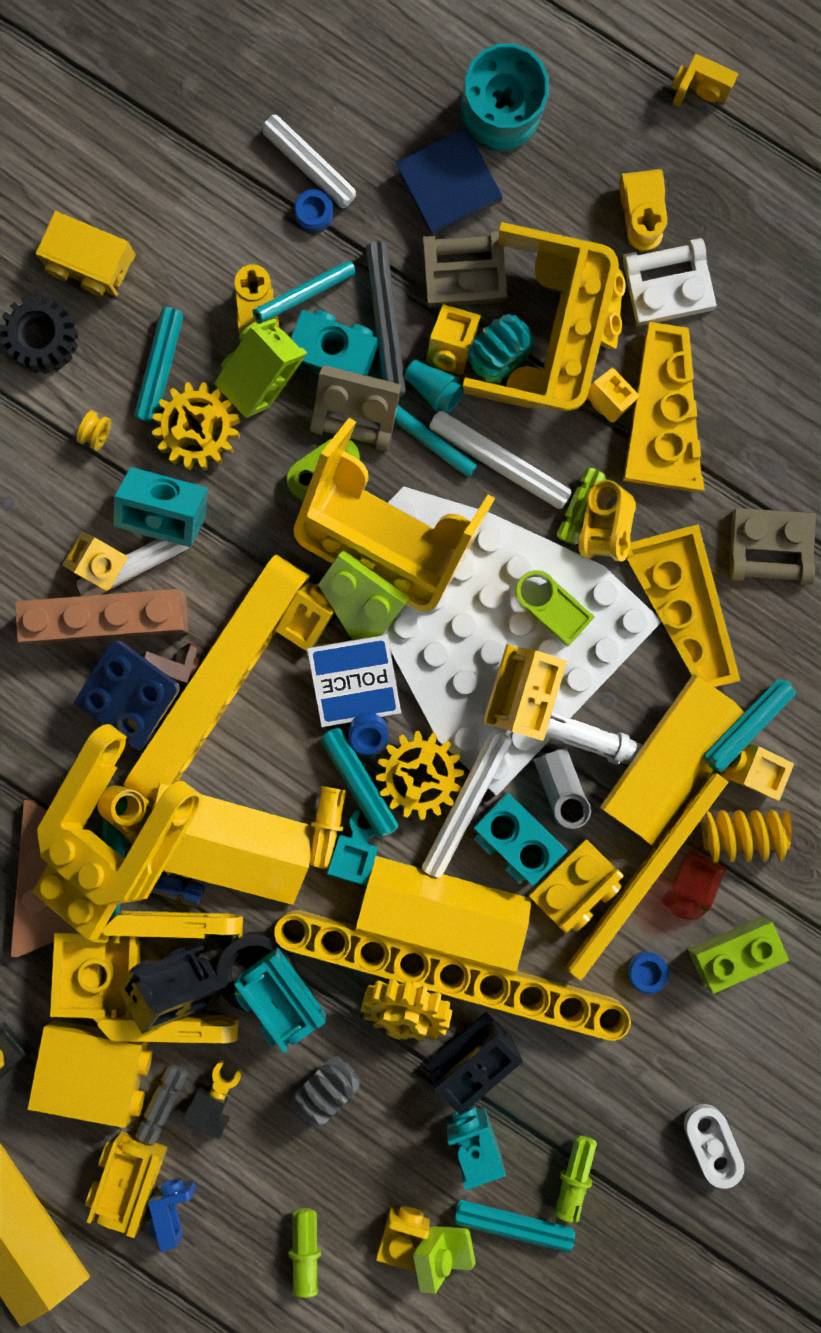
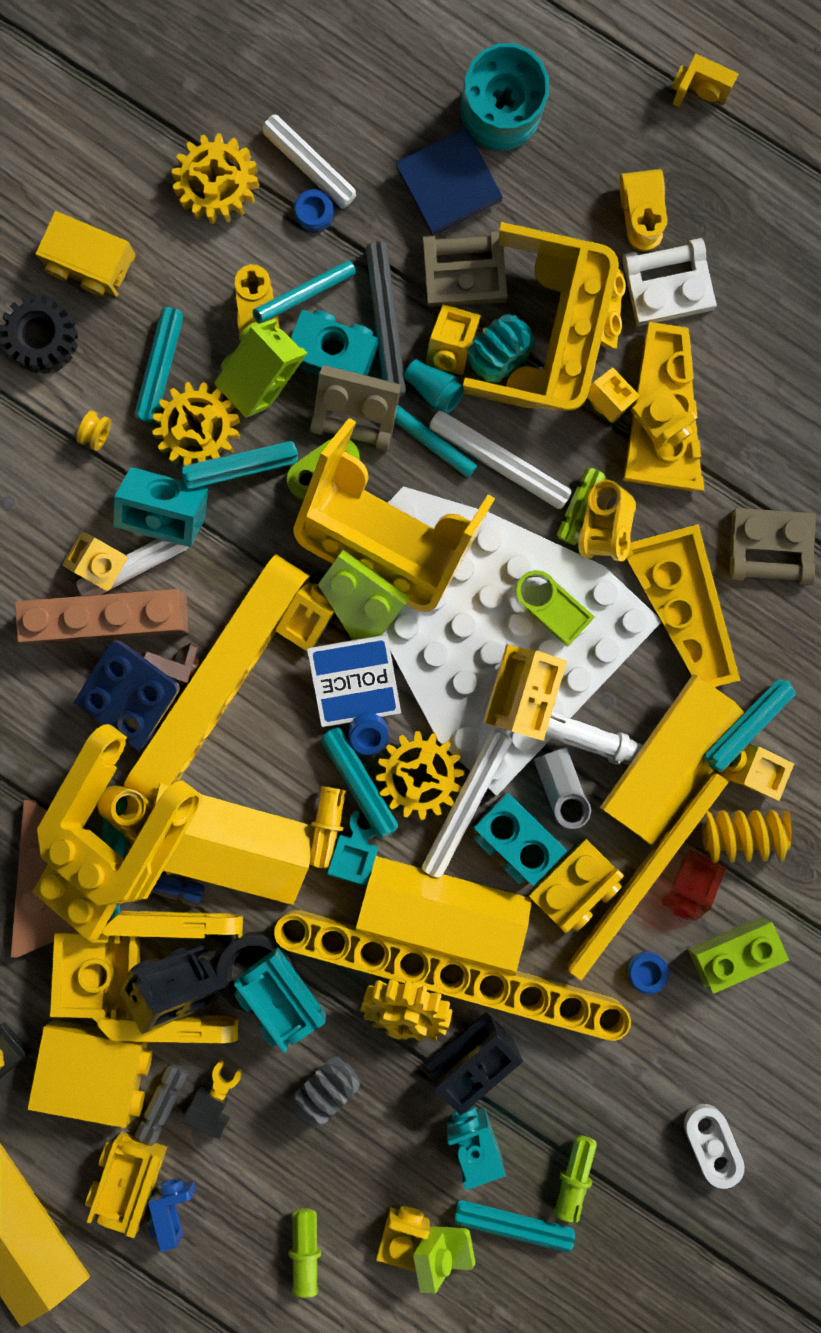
none -> yellow gear [171,133,259,224]
none -> teal axle [181,441,298,489]
none -> yellow bracket [630,384,698,449]

